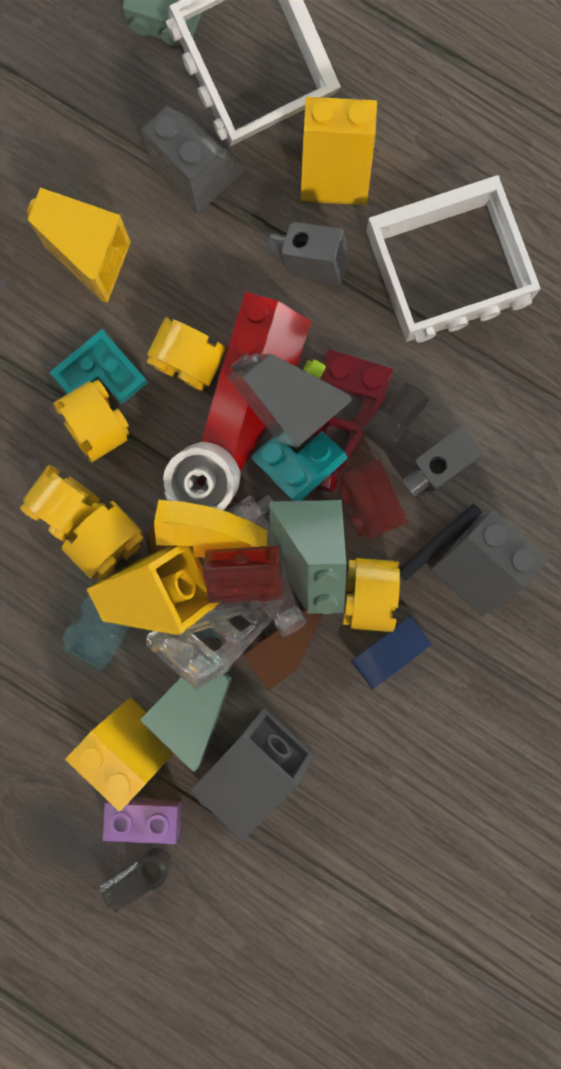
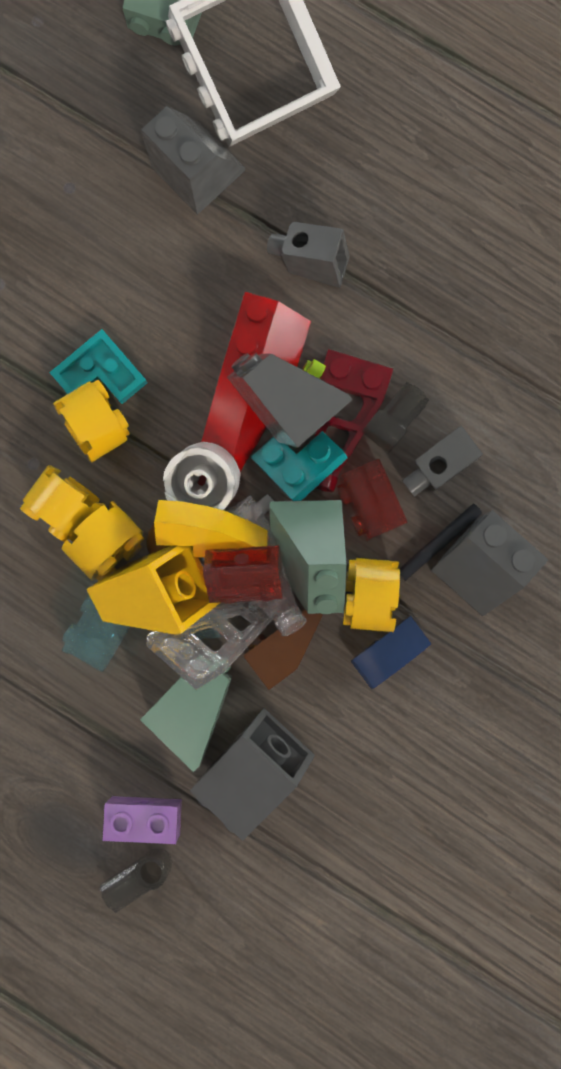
yellow slope [27,187,131,303] -> none
yellow slope [65,697,174,812] -> none
yellow brick [147,317,227,392] -> none
yellow slope [300,97,377,205] -> none
white window [366,175,541,343] -> none

